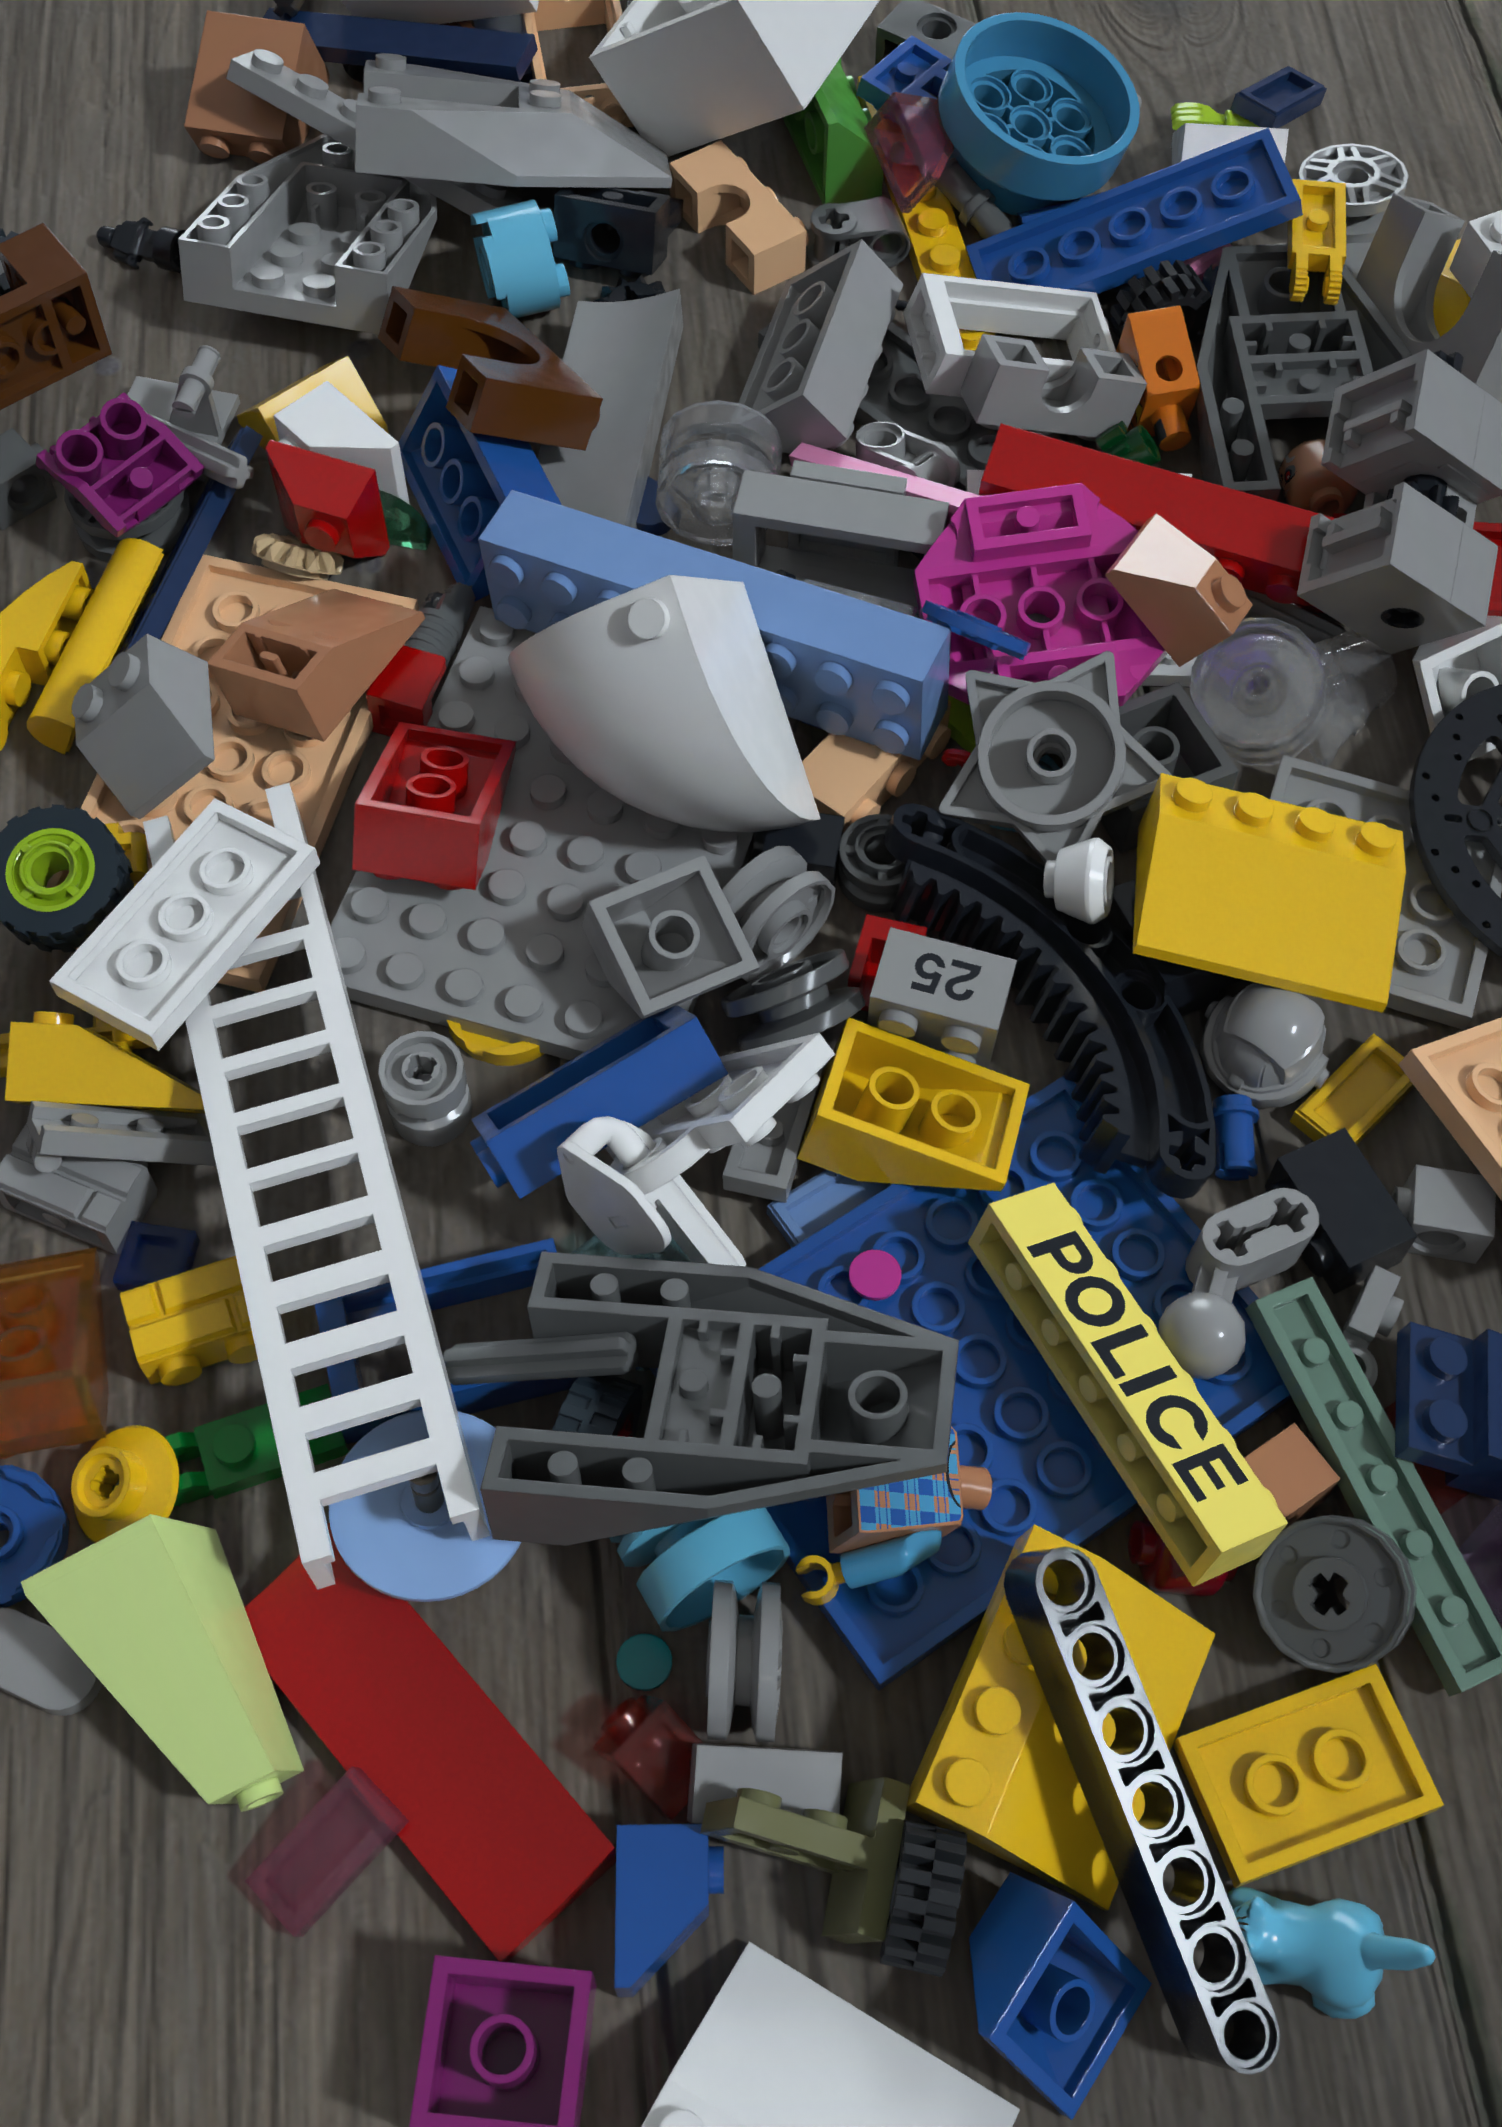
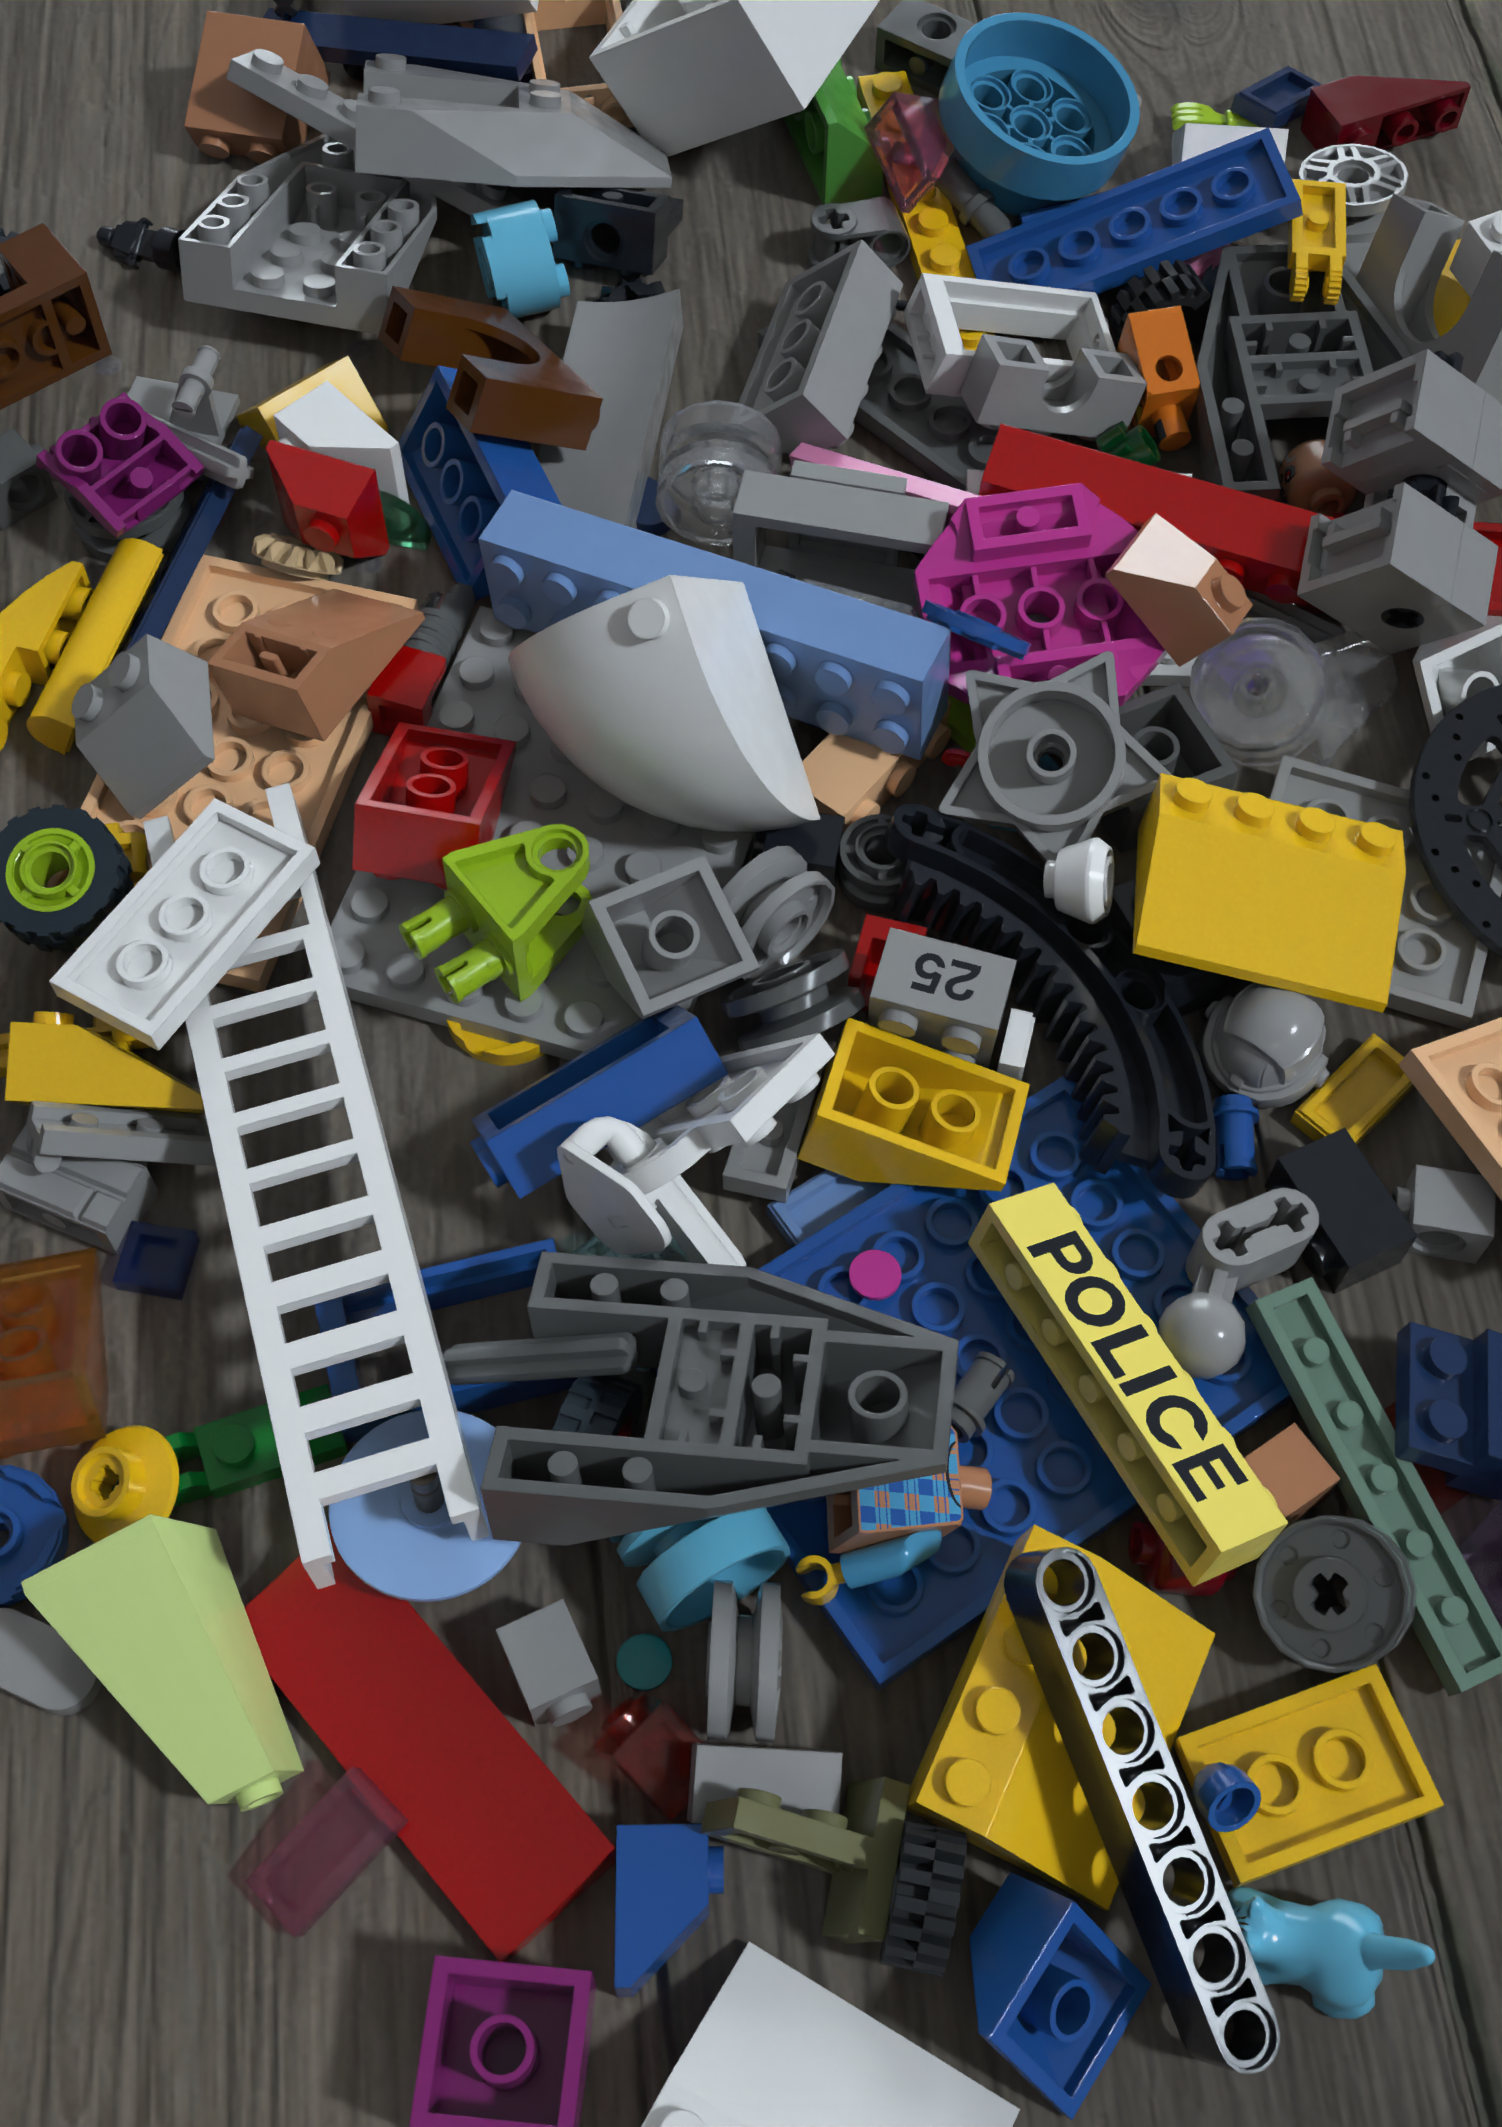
yellow brick [120,1256,258,1386] -> none
light grey wheel [378,1031,472,1147] -> none
light nougat arch [669,140,809,295] -> none
blue plate [856,35,952,139] -> none
light grey piece [856,421,961,487] -> none
light grey plate [1342,1265,1404,1387] -> none
none -> lime piece [399,824,593,1004]
none -> light grey brick [496,1599,602,1727]
none -> dark grey pin [951,1352,1015,1443]
none -> white tile [997,1008,1035,1081]
none -> blue hinge [1192,1762,1261,1832]
none -> dark red slope [1300,75,1471,150]

